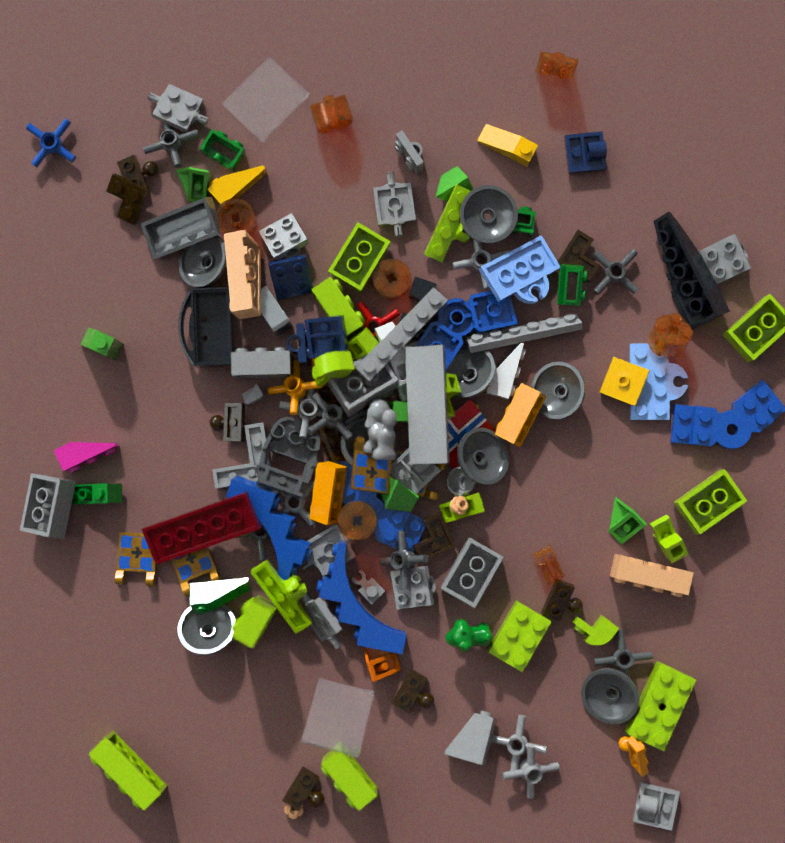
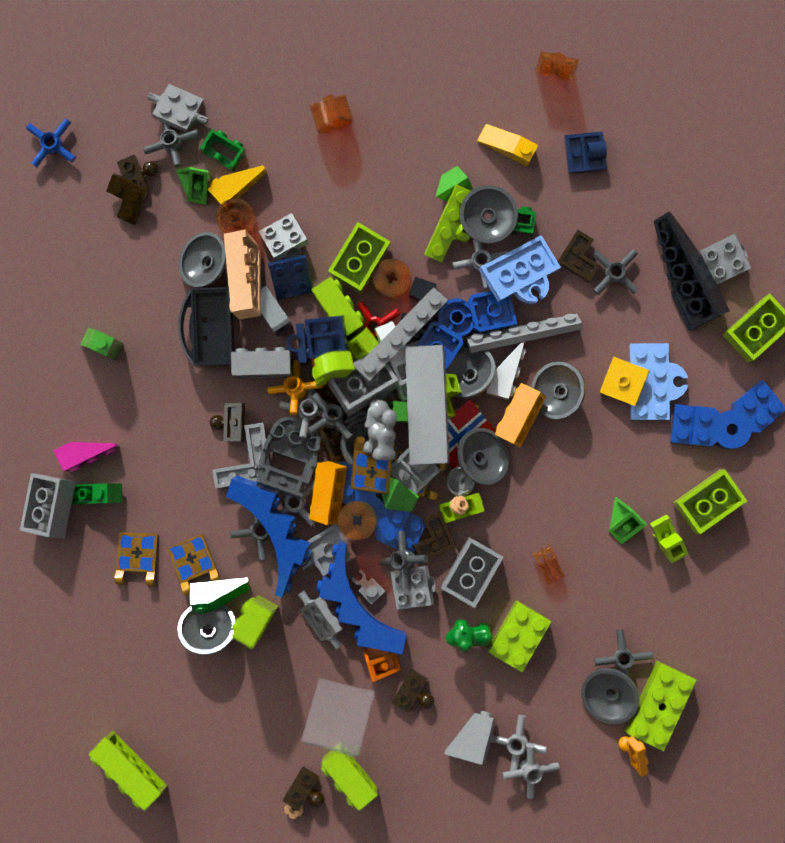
dark grey slope [141,197,220,260] -> none
dark red plate [141,491,261,565] -> none
clear piece [222,56,310,143] -> none
light grey slope [242,383,265,406] -> none
lime plate [250,560,312,634] -> none
light grey plate [373,172,416,237] -> none
light grey plate [395,130,424,175] -> none
dark brown plate [541,579,583,621] -> none
green window [557,264,588,306] -> none
lime brick [572,615,619,645] -> none
light nougat wedge [610,554,694,597] -> none
light grey plate [632,782,680,831] -> none
clear orange brick [648,313,693,359] -> none

